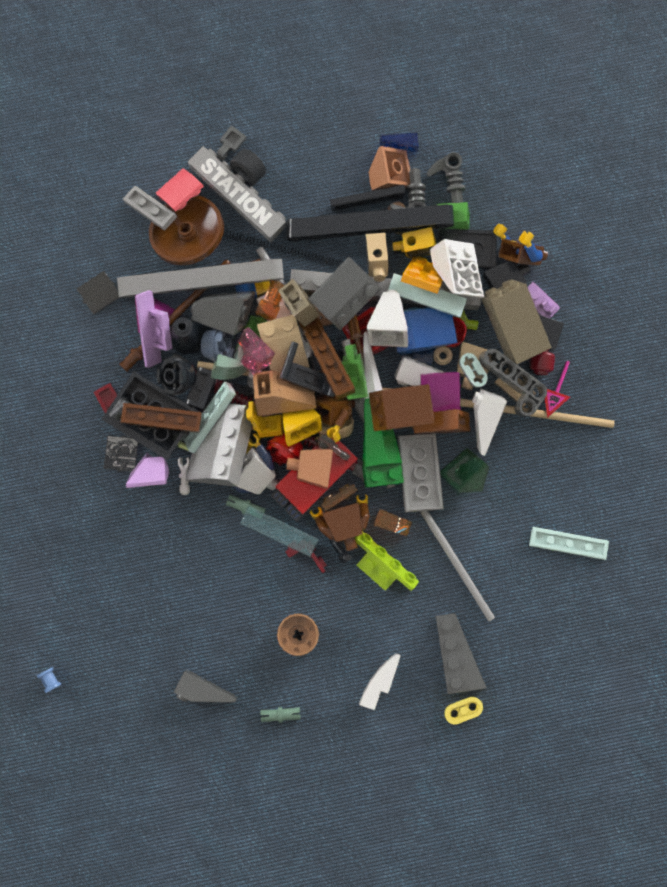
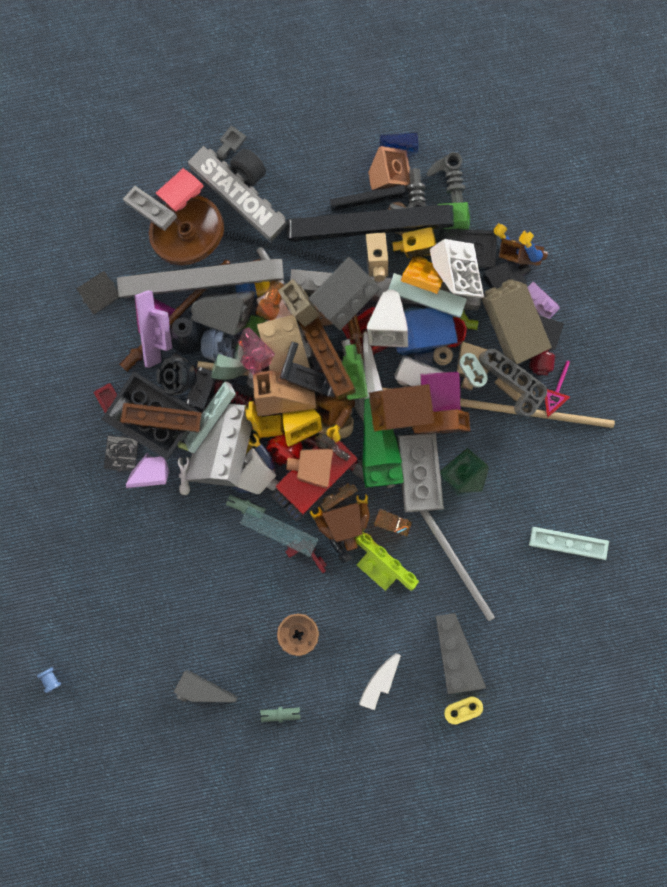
white slope [472,388,507,456] -> none

